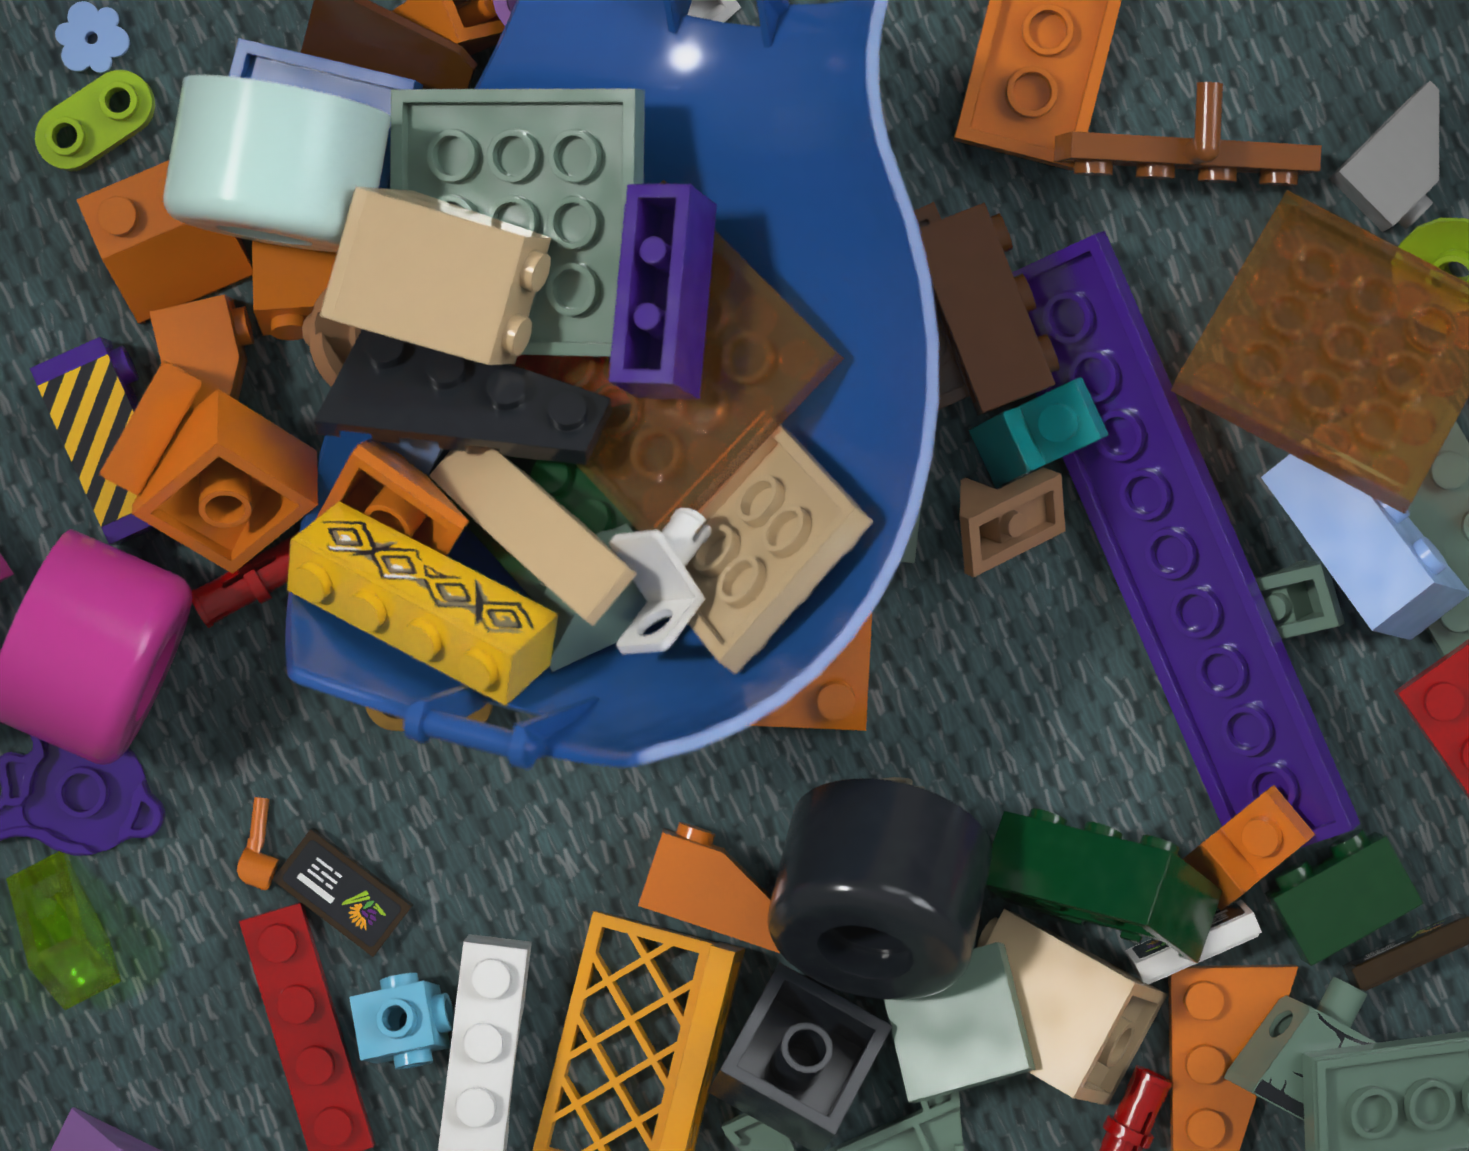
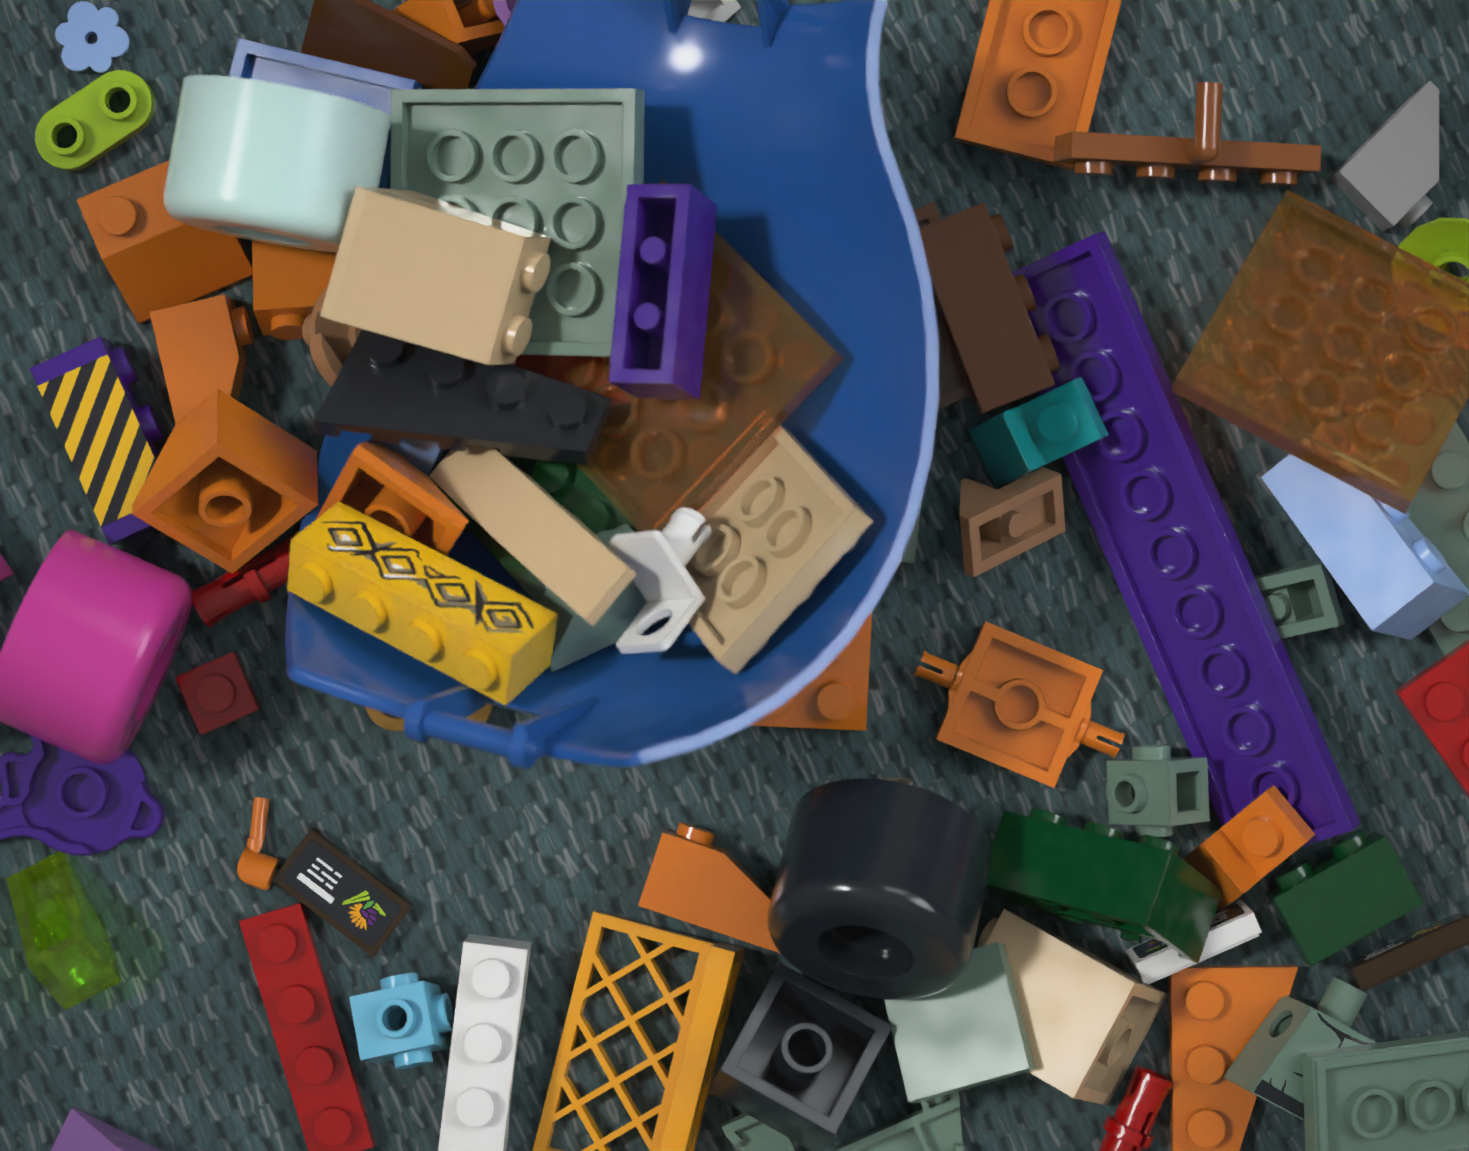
orange slope [99,361,202,496] -> none
none -> red plate [175,651,262,735]
none -> orange plate [914,621,1125,788]
none -> sand green brick [1106,745,1210,837]

